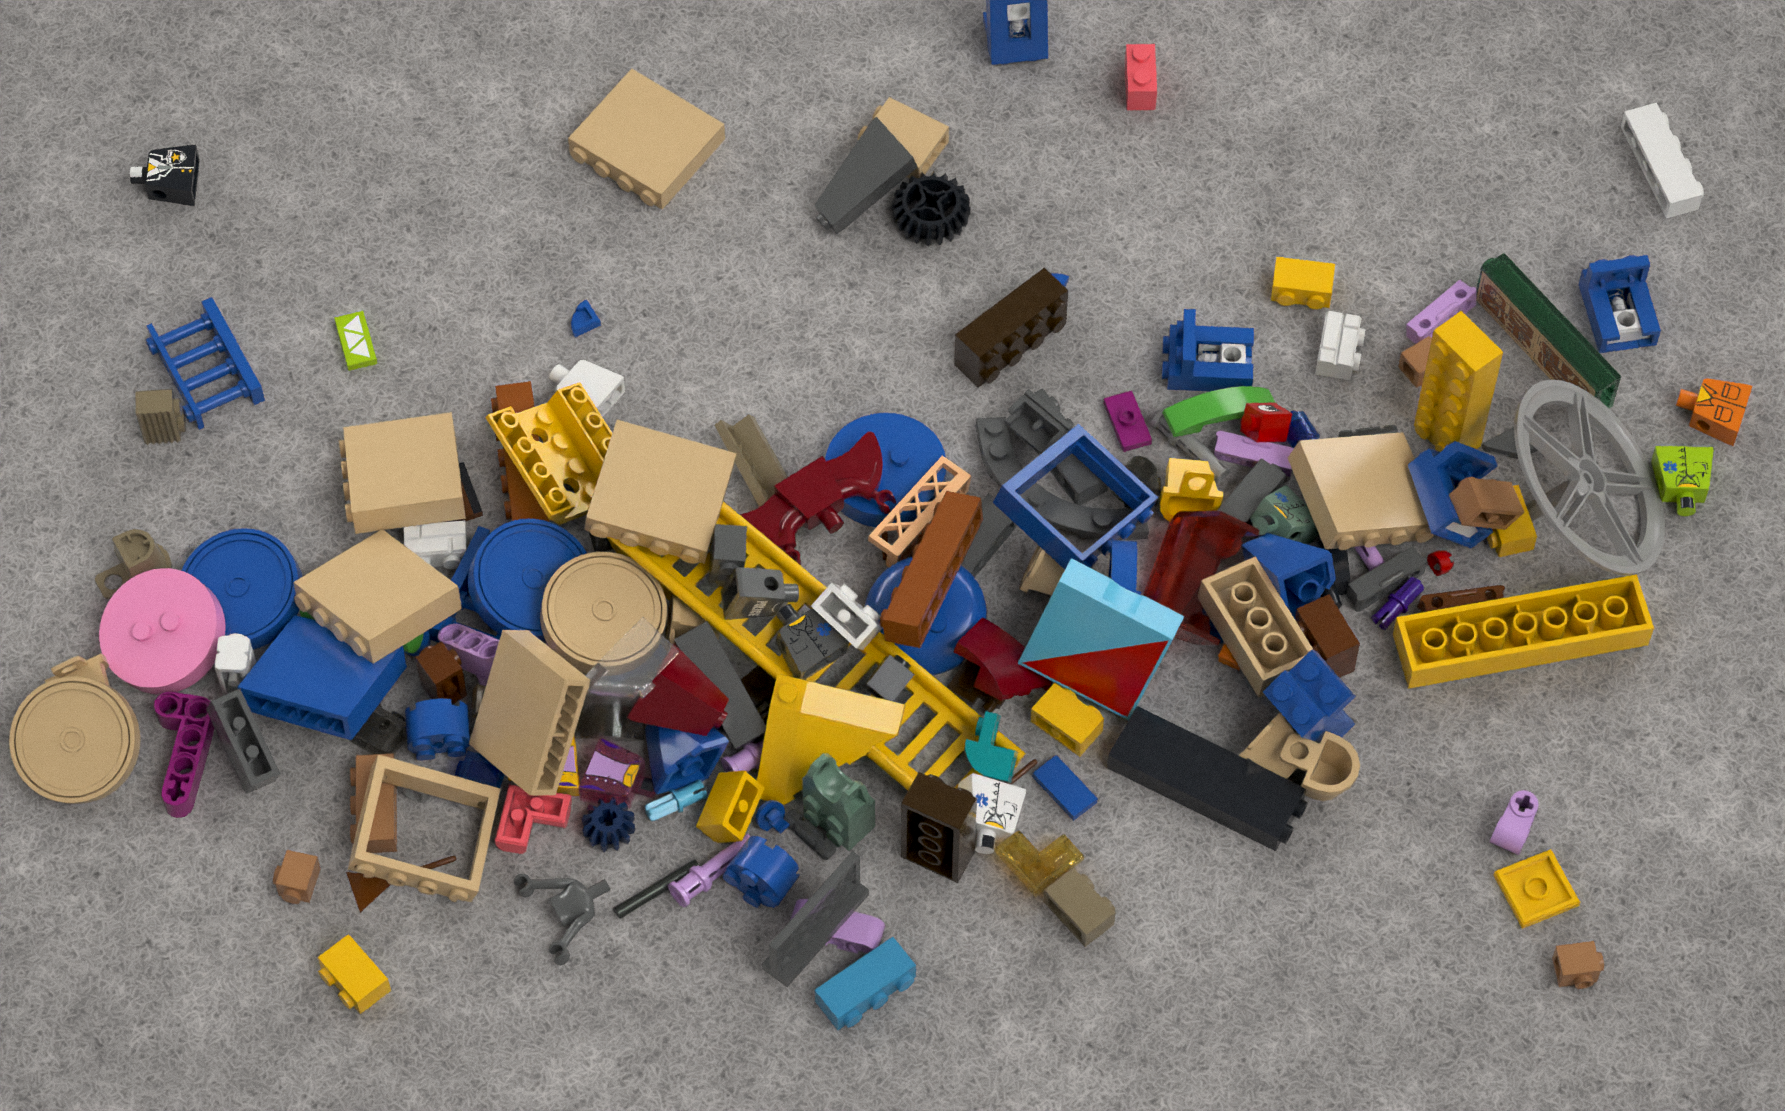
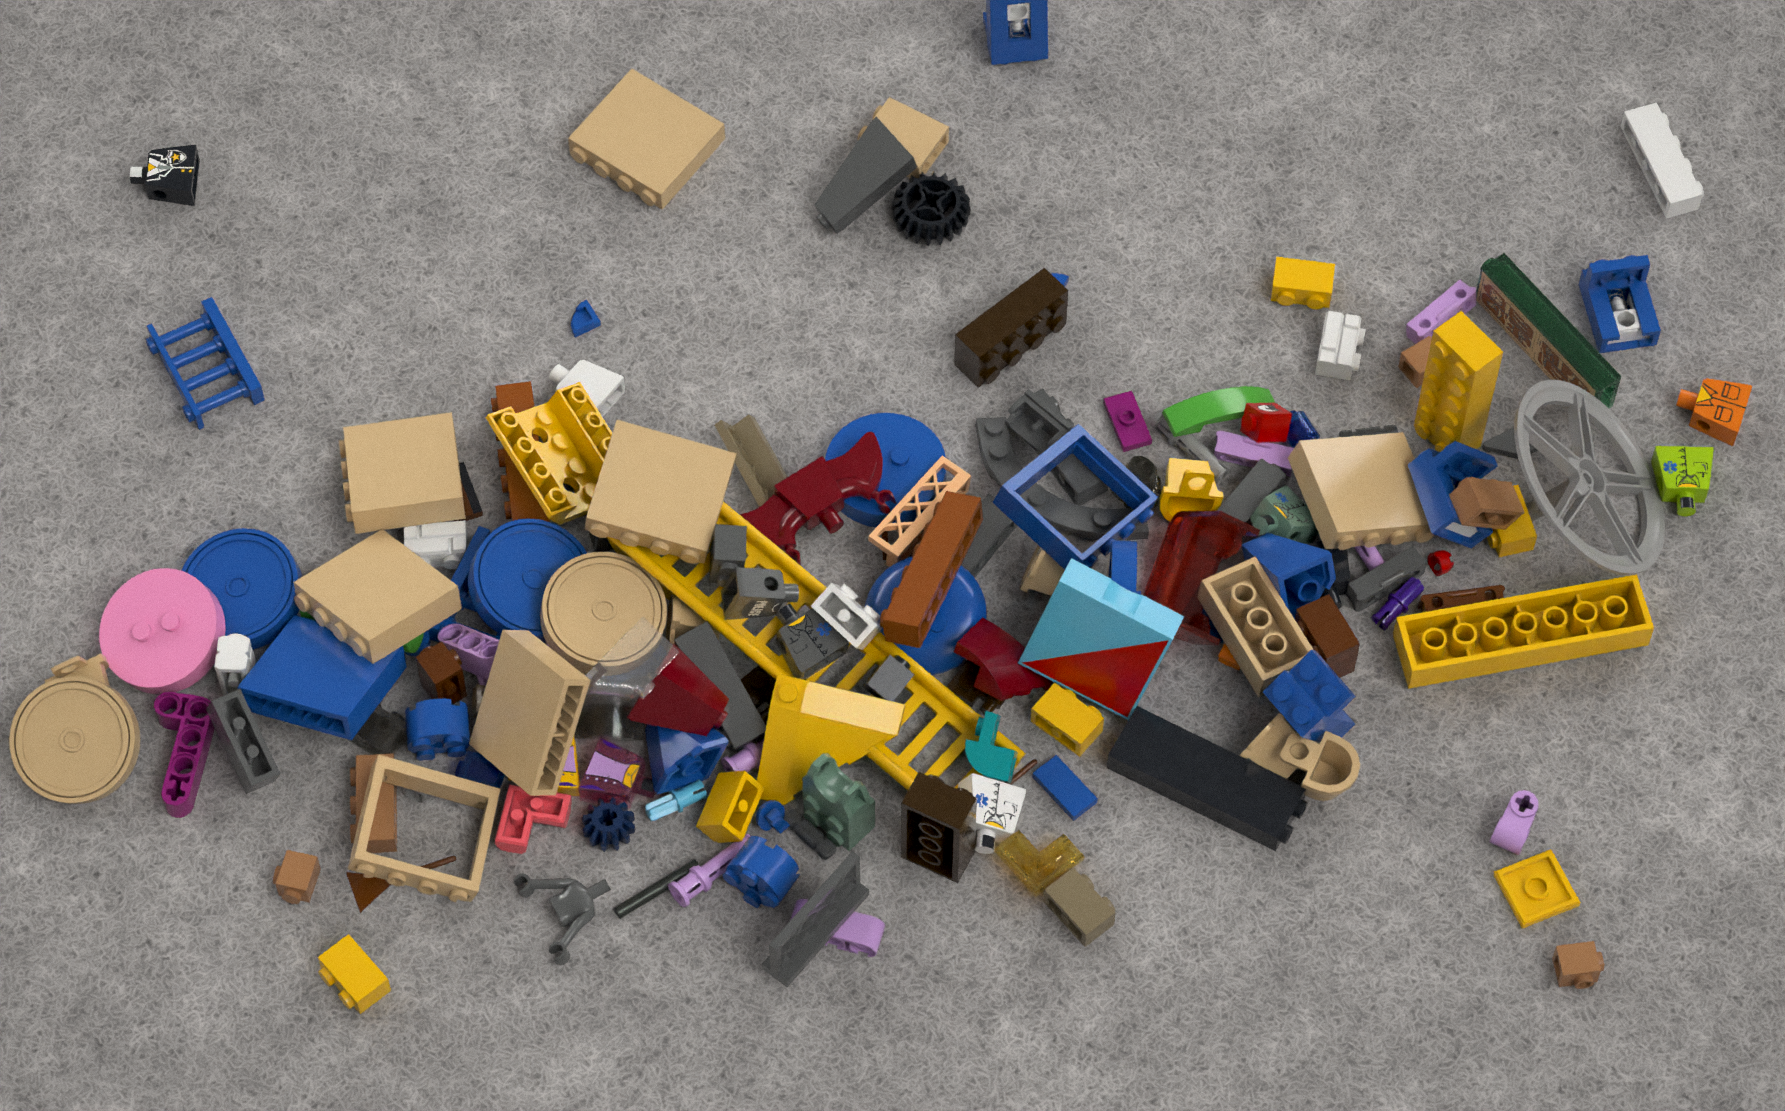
dark tan container [95,529,172,599] -> none
dark tan brick [135,389,186,445] -> none
lime tile [334,311,378,371] -> none
dark azure brick [814,937,916,1030] -> none
coral brick [1125,44,1157,110] -> none
blue brick [1162,309,1254,392] -> none

